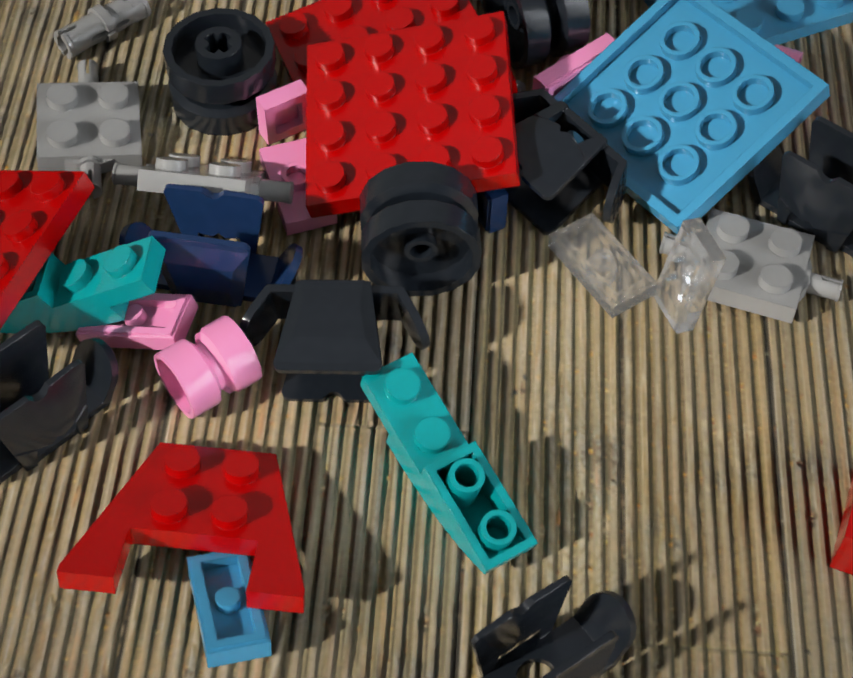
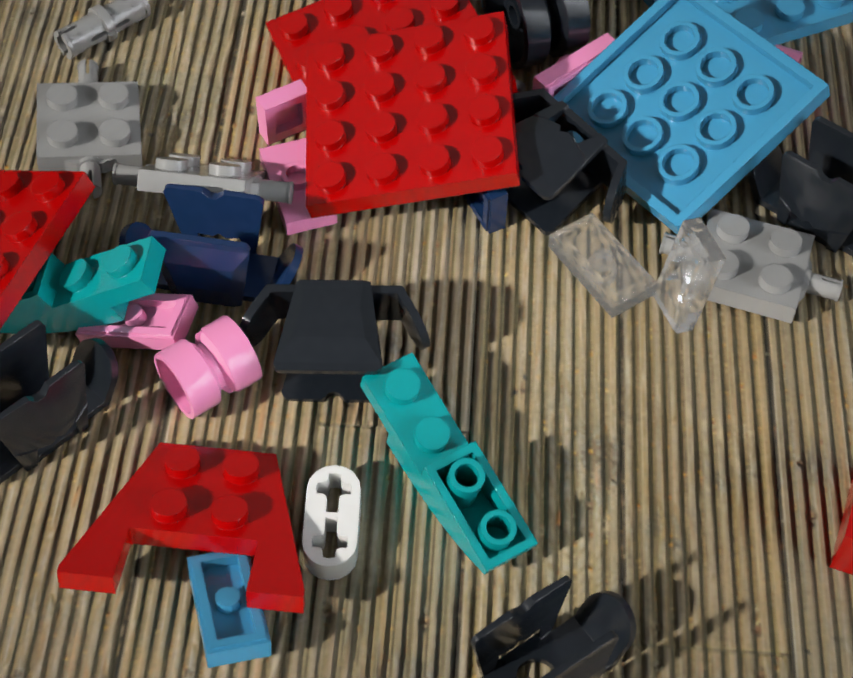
black wheel [163,8,279,136] -> none
black wheel [360,161,482,296] -> none
none -> white beam [302,465,361,580]

